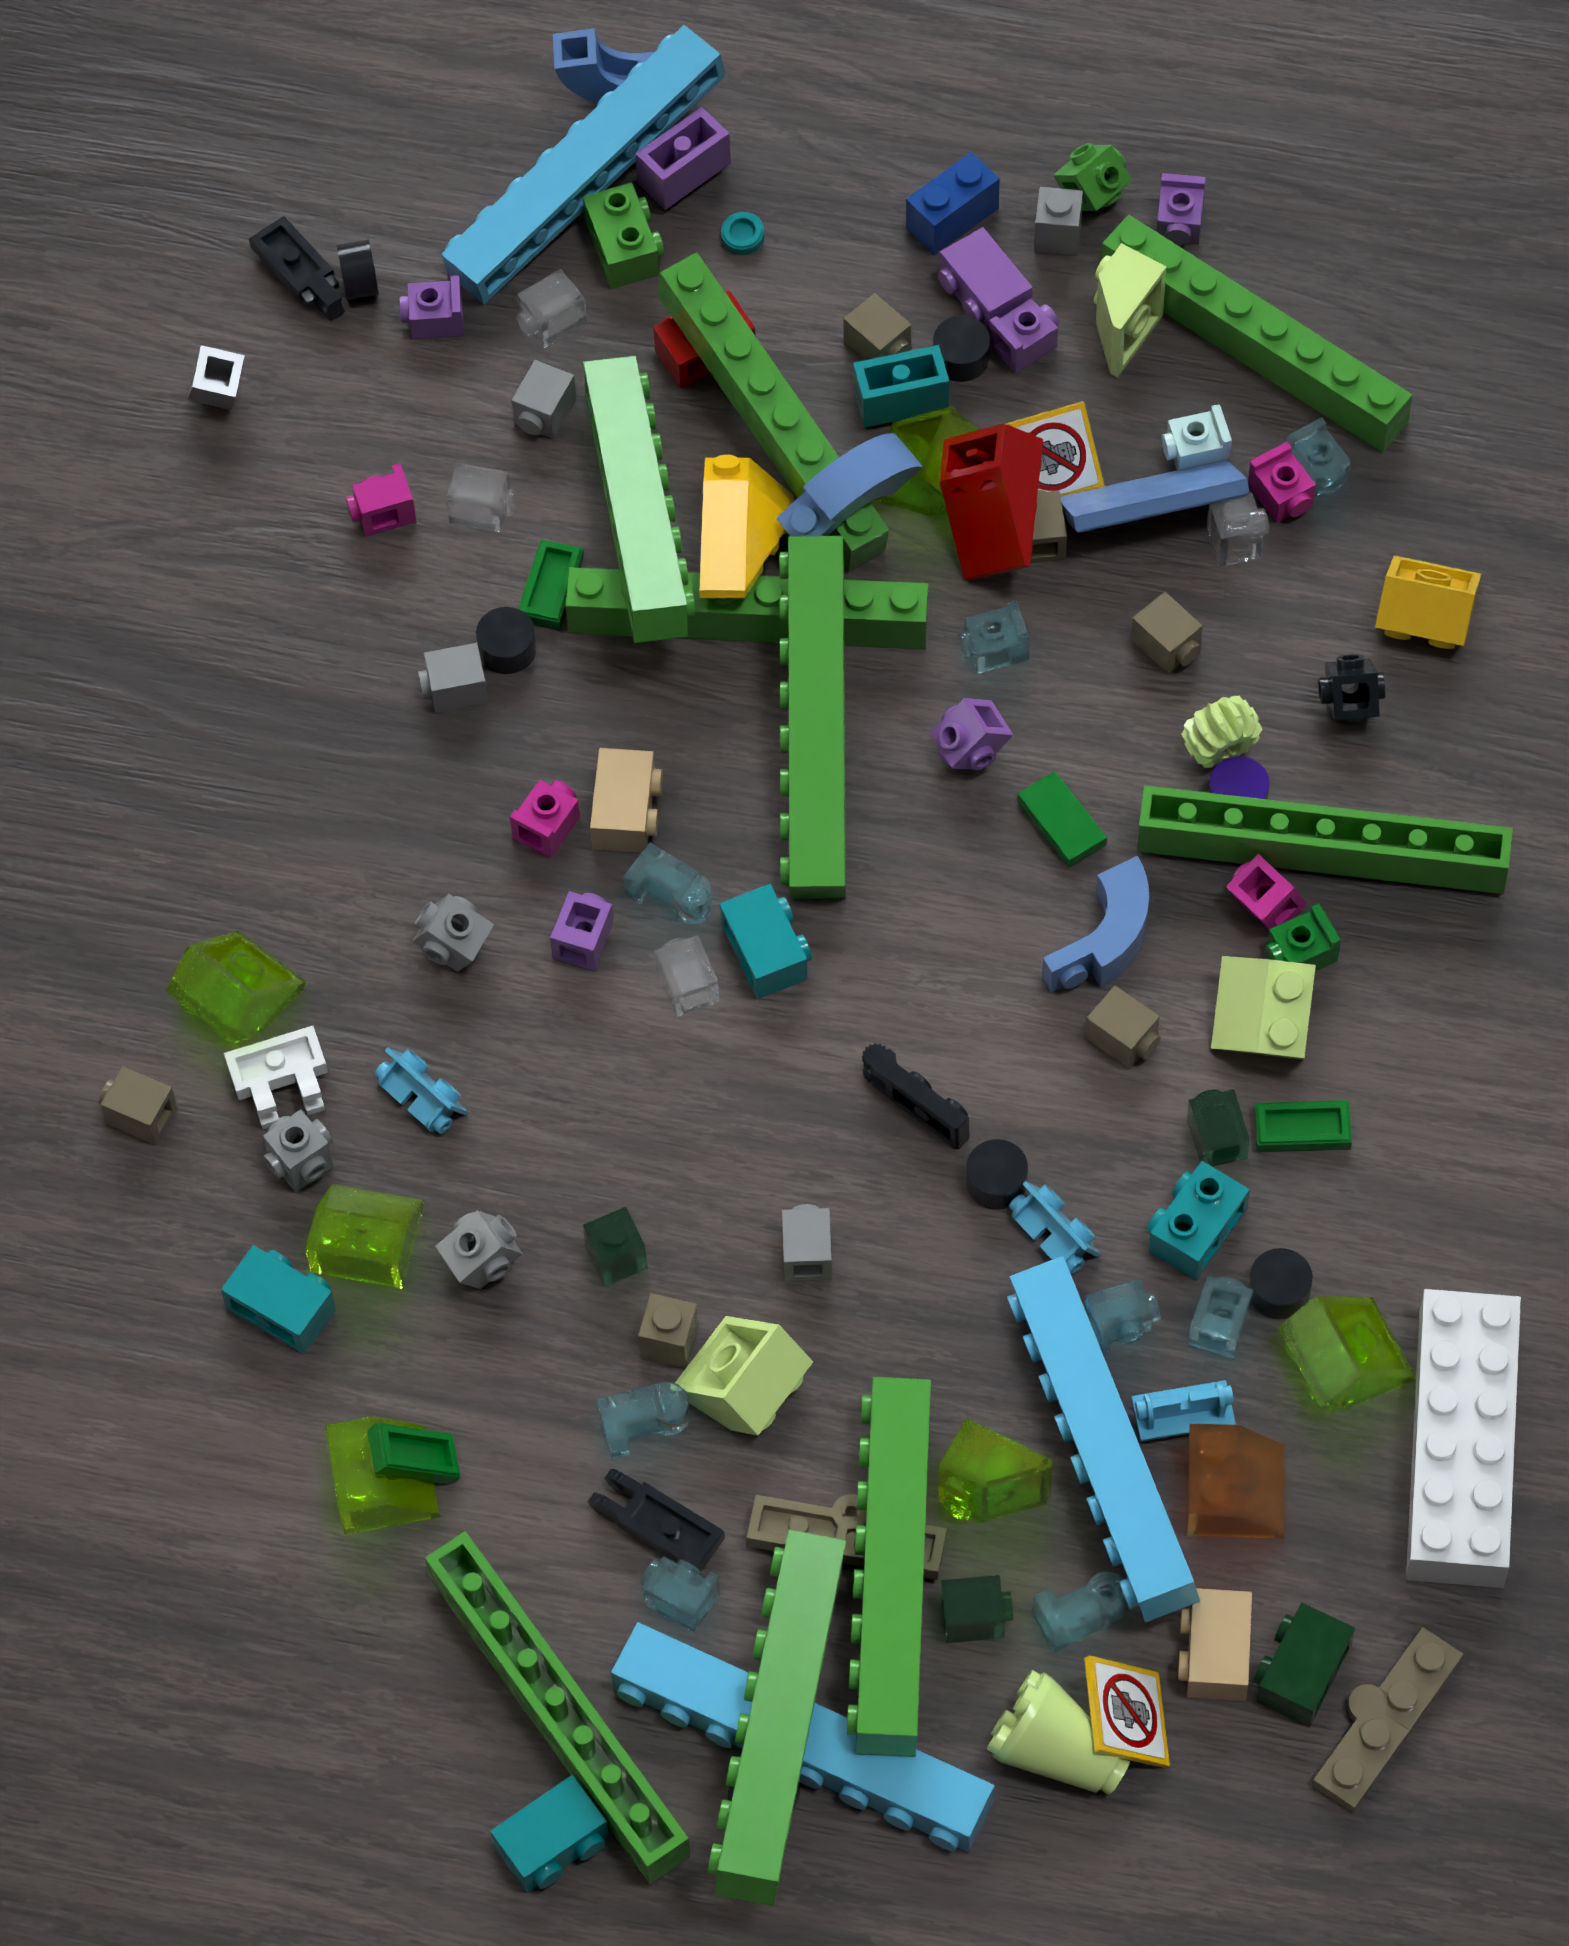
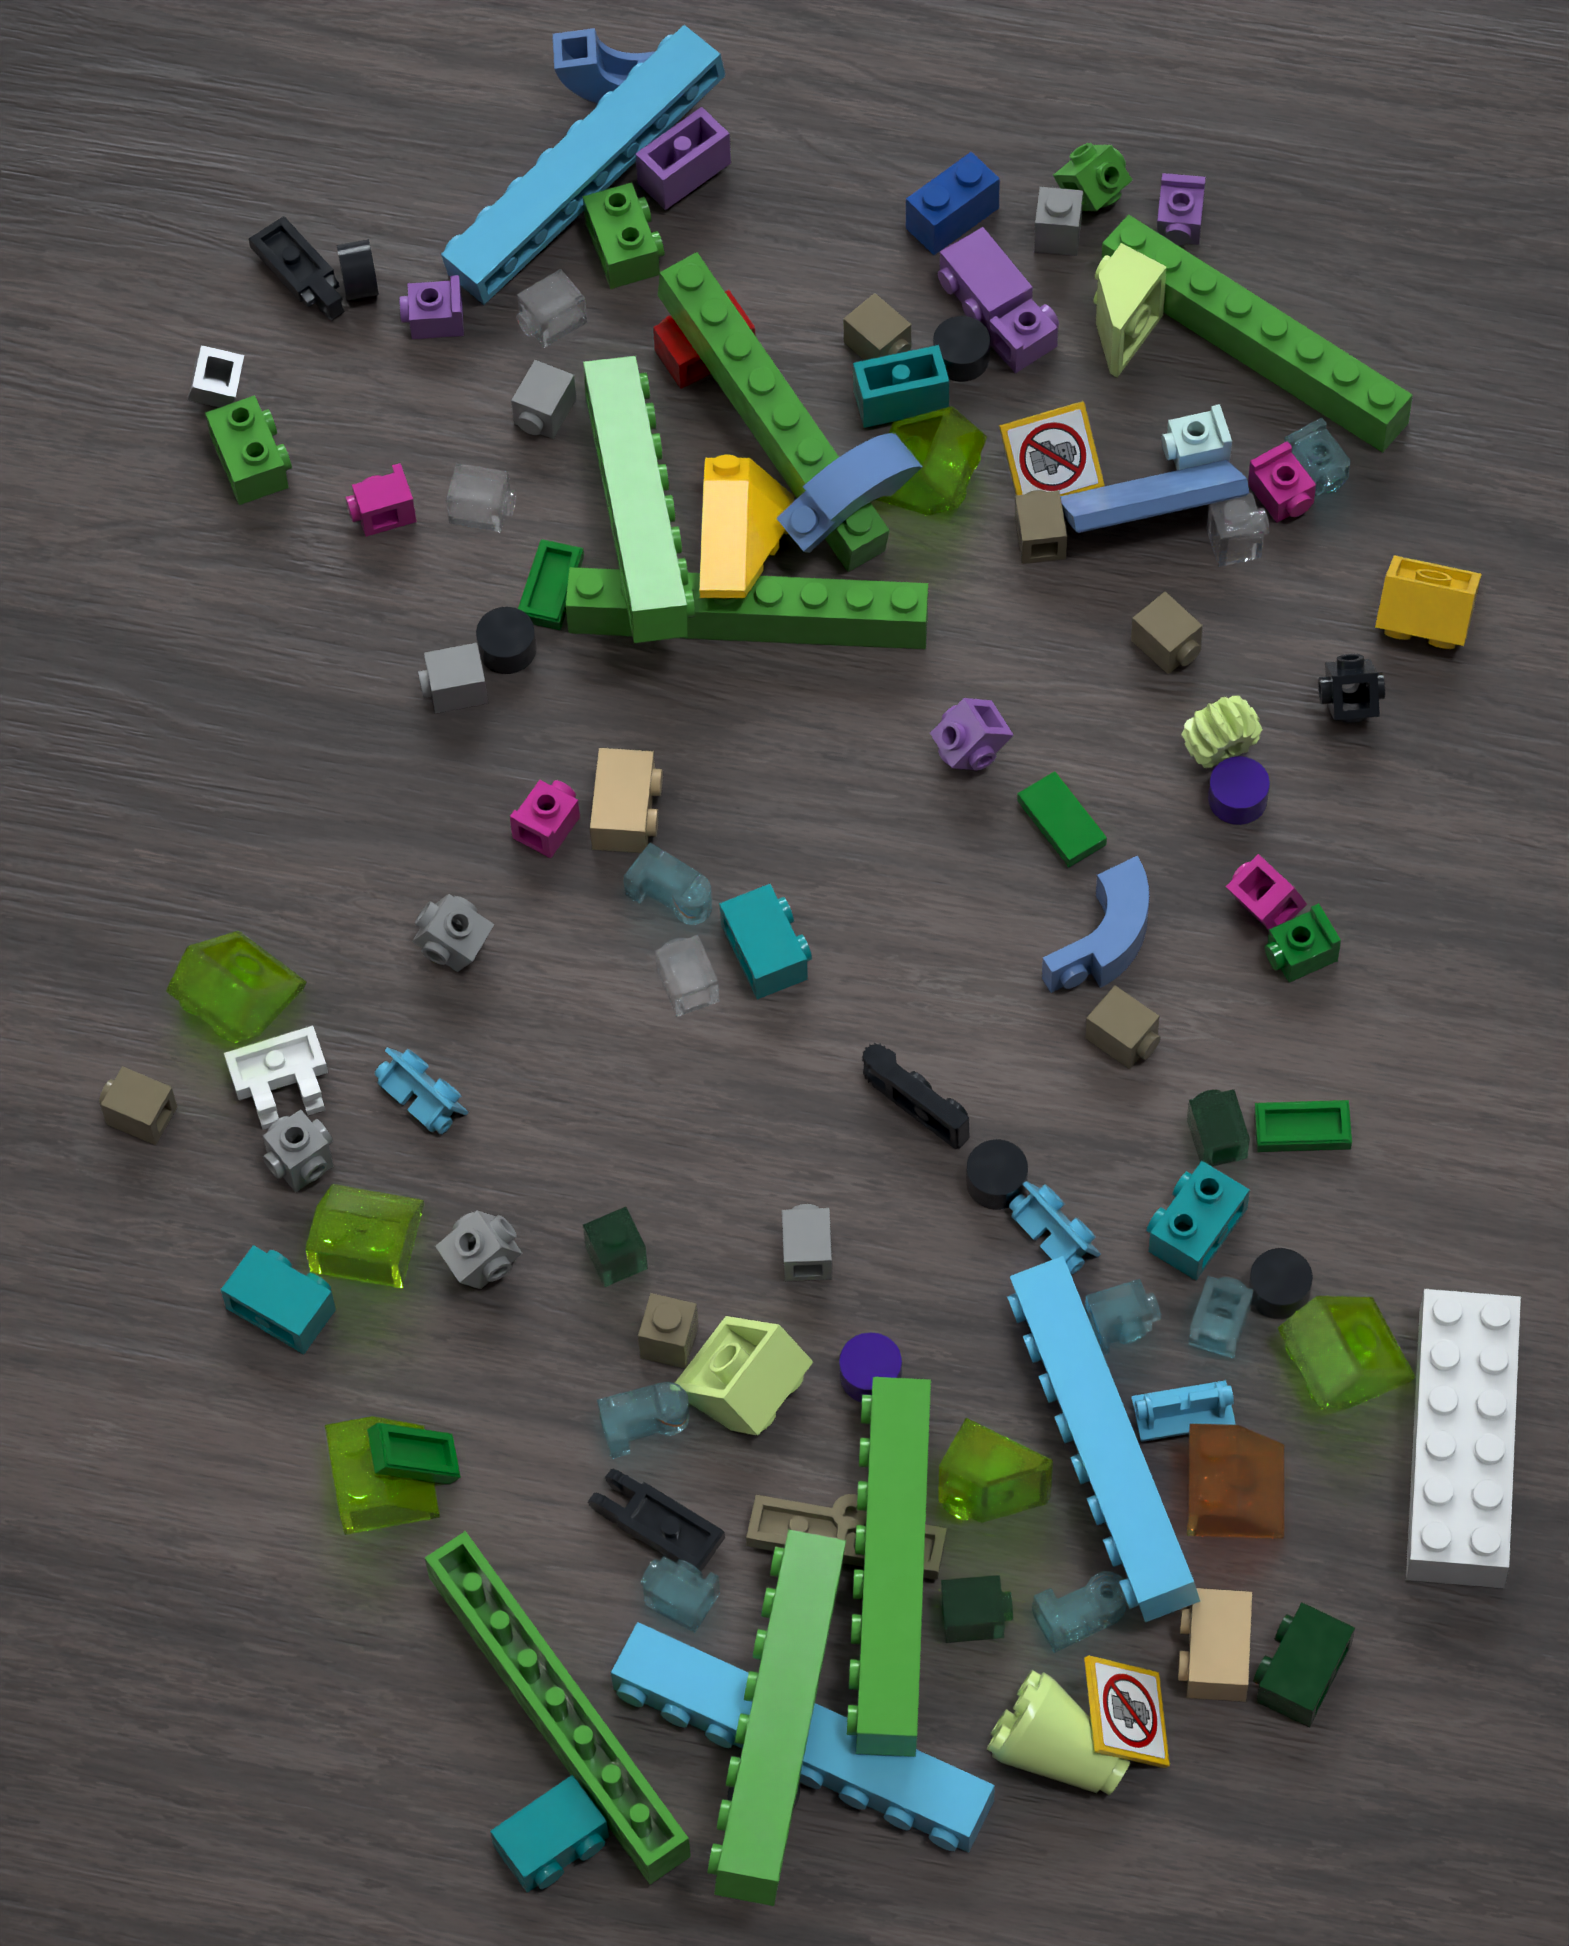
medium lavender brick [550,891,614,972] -> none
teal tile [721,212,765,255] -> none
bright green brick [779,536,846,899] -> none
red slope [939,423,1043,581] -> none
clear light blue brick [958,600,1030,673] -> none
bright green brick [1137,785,1513,894] -> none
yellowish green slope [1211,956,1316,1060] -> none
dark tan hinge [1312,1627,1464,1814] -> none
none -> bright green brick [205,395,292,505]
none -> dark purple piece [839,1332,902,1403]

